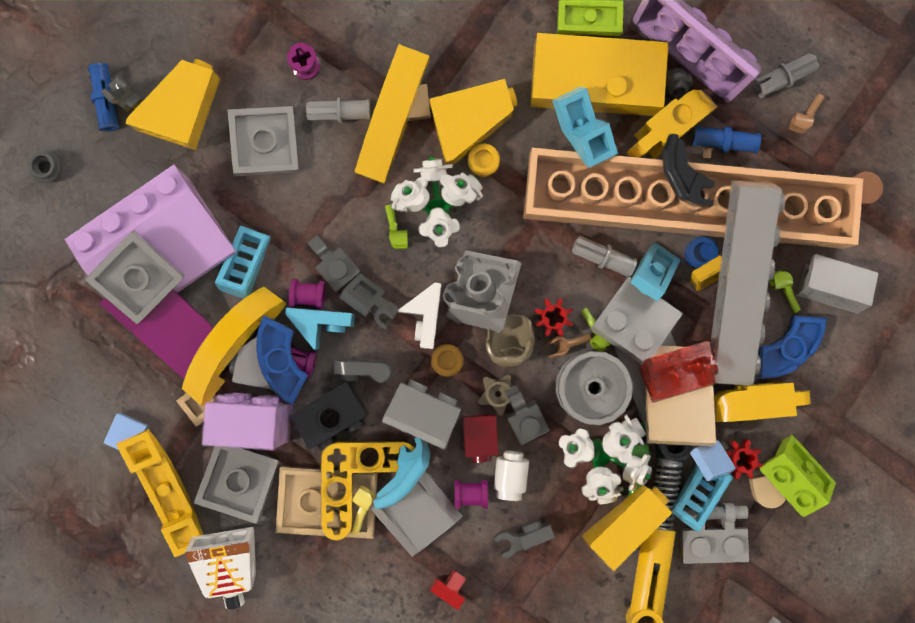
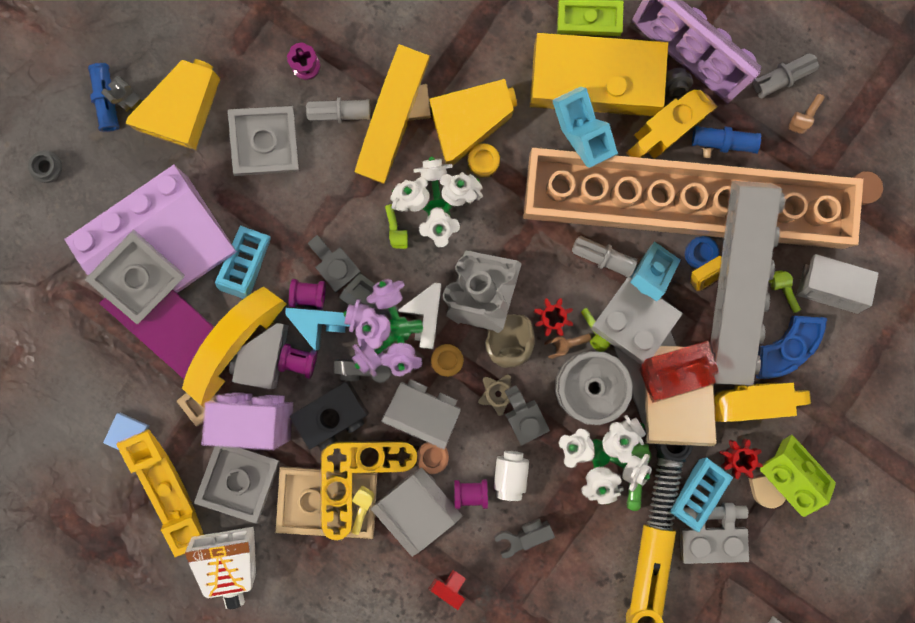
blue tile [256,315,308,405] -> none
medium azure piece [373,437,430,509] -> none
dark red brick [463,414,499,463] -> none
yellow slope [582,485,672,571] -> none
black piece [662,133,714,207] -> none
light blue tile [690,440,736,482] -> none
none -> lavender plant [343,279,423,377]
none -> nougat tile [417,442,449,474]

